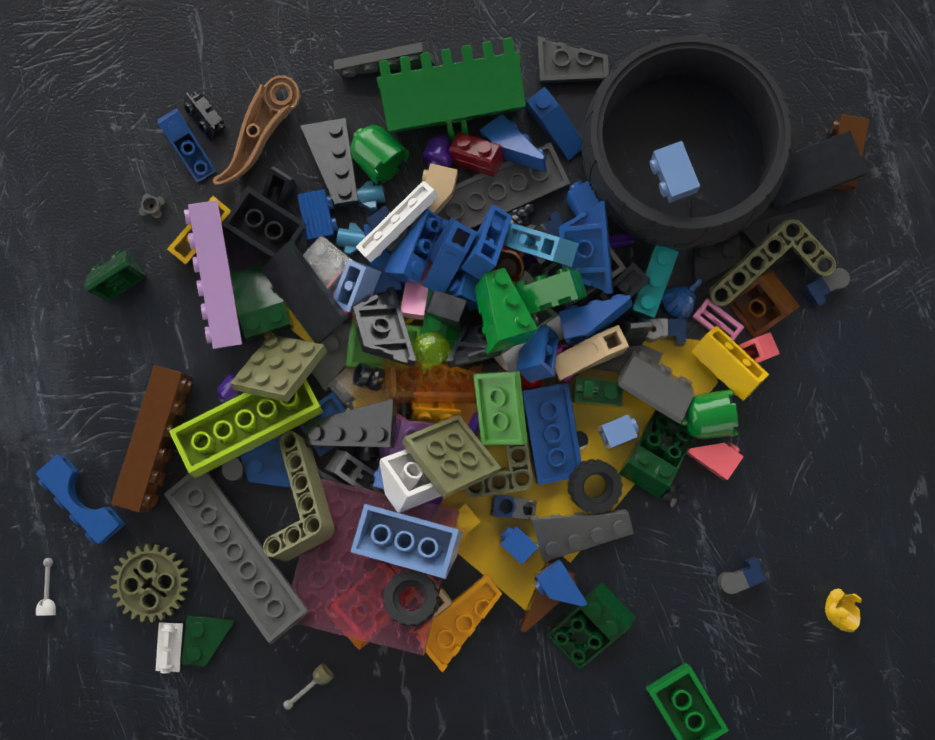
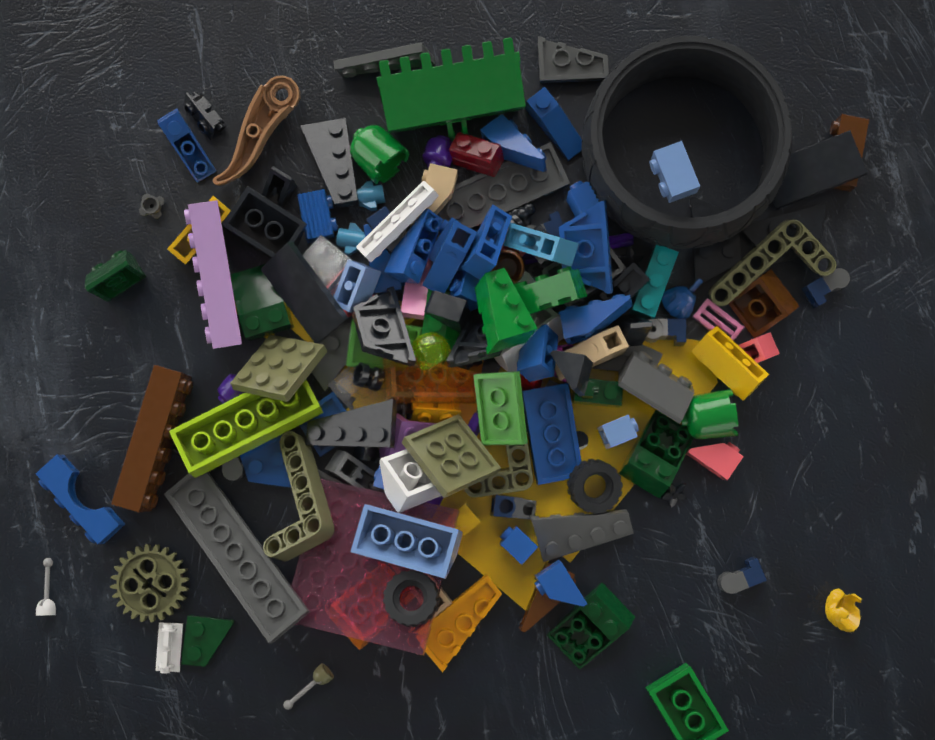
none -> black slope [550,350,593,397]

